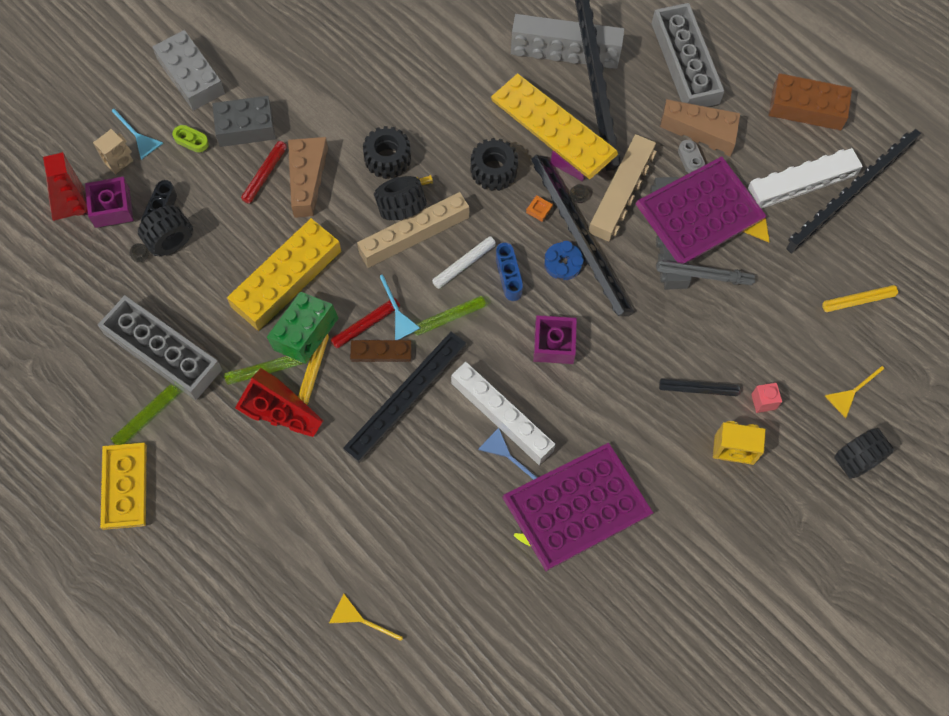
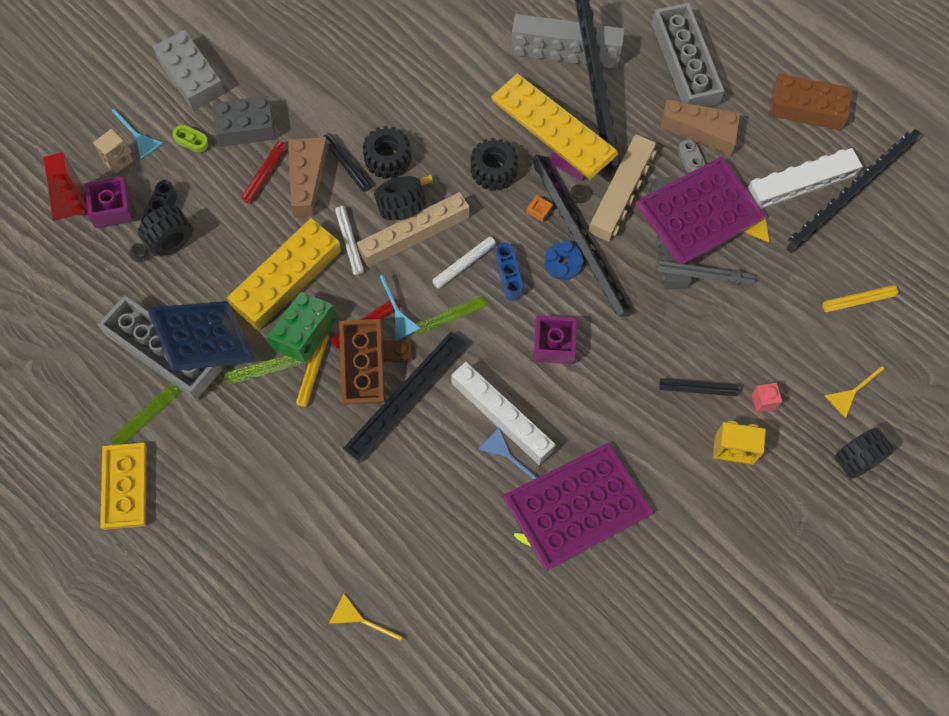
red wedge [235,368,324,437] -> none
none -> dark blue plate [148,301,254,371]
none -> black axle [323,133,371,192]
none -> white axle [335,206,364,275]
none -> dark orange brick [339,319,386,405]

